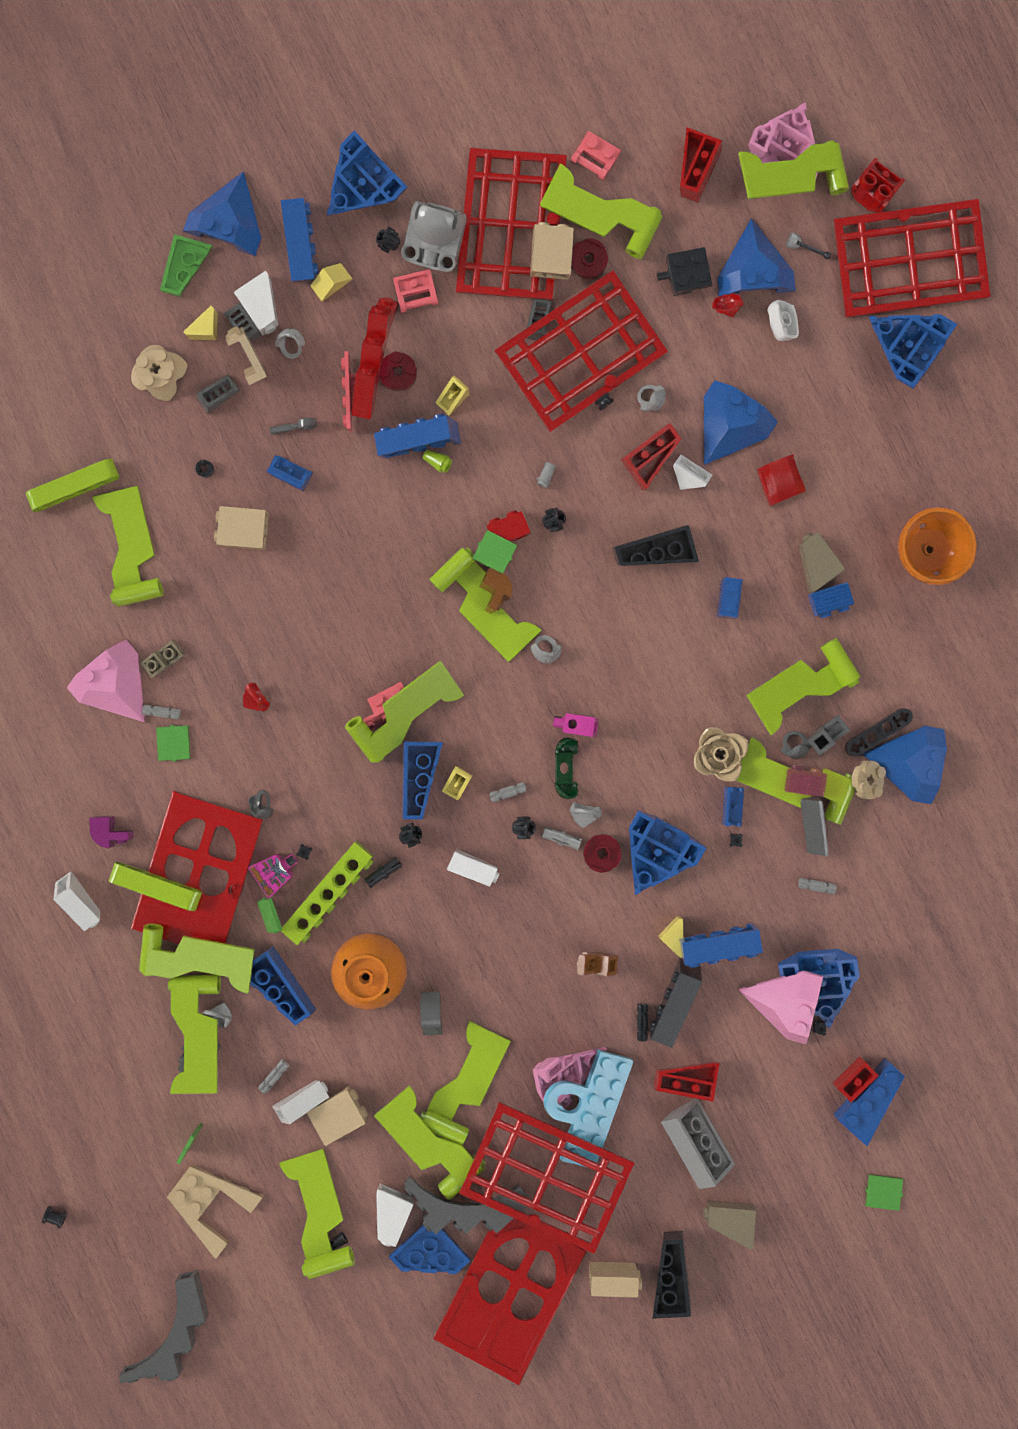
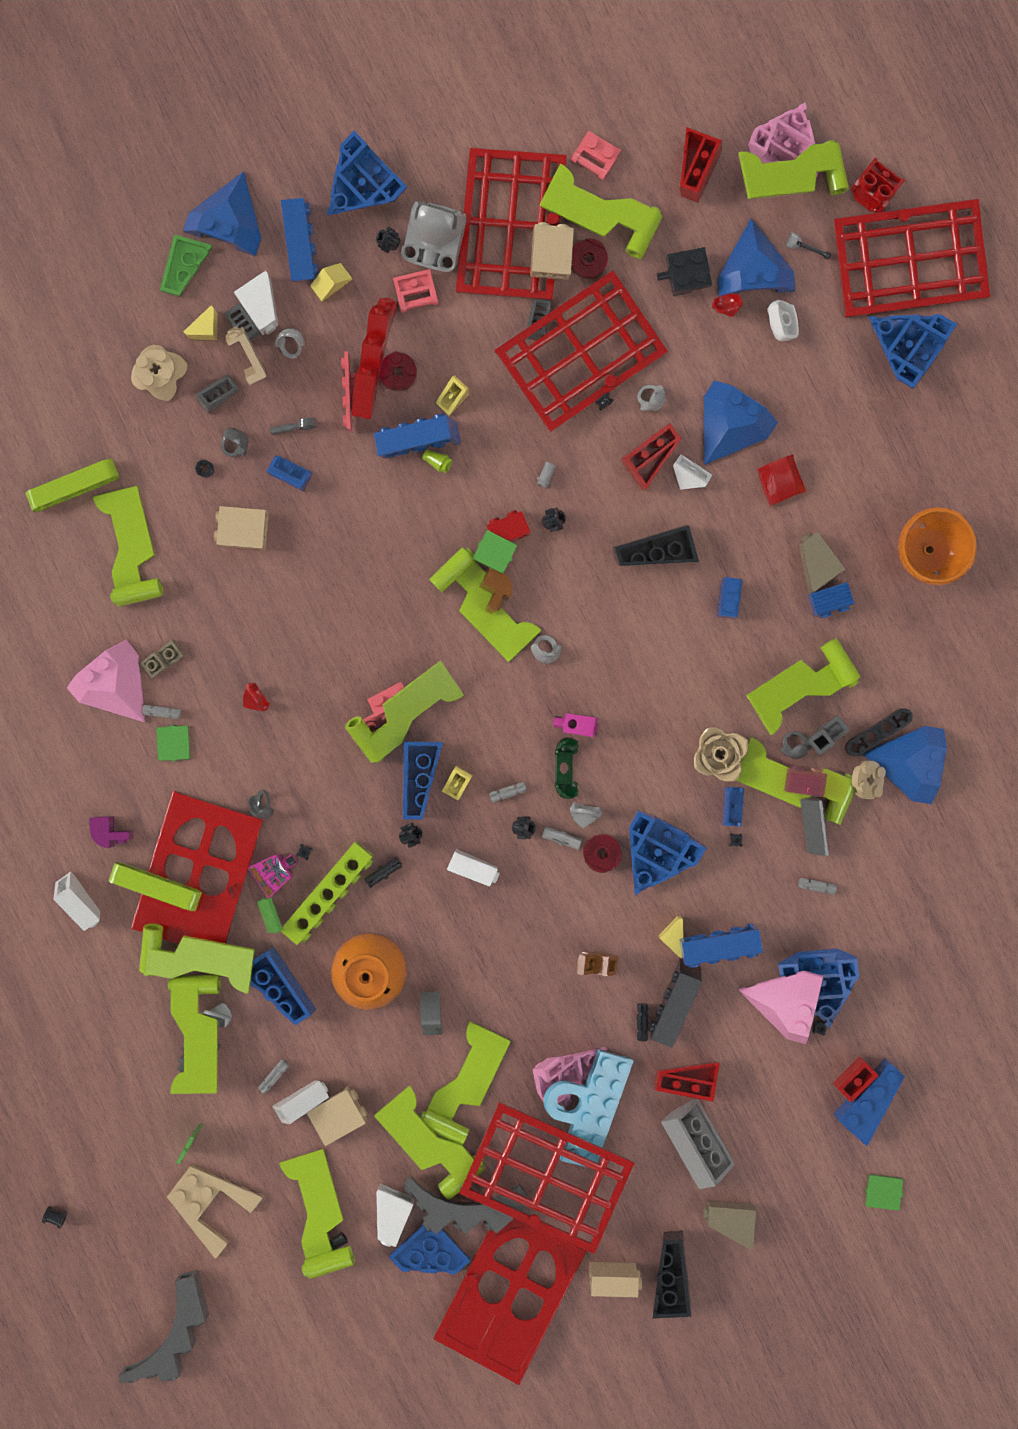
none -> dark grey piece [221,428,248,457]

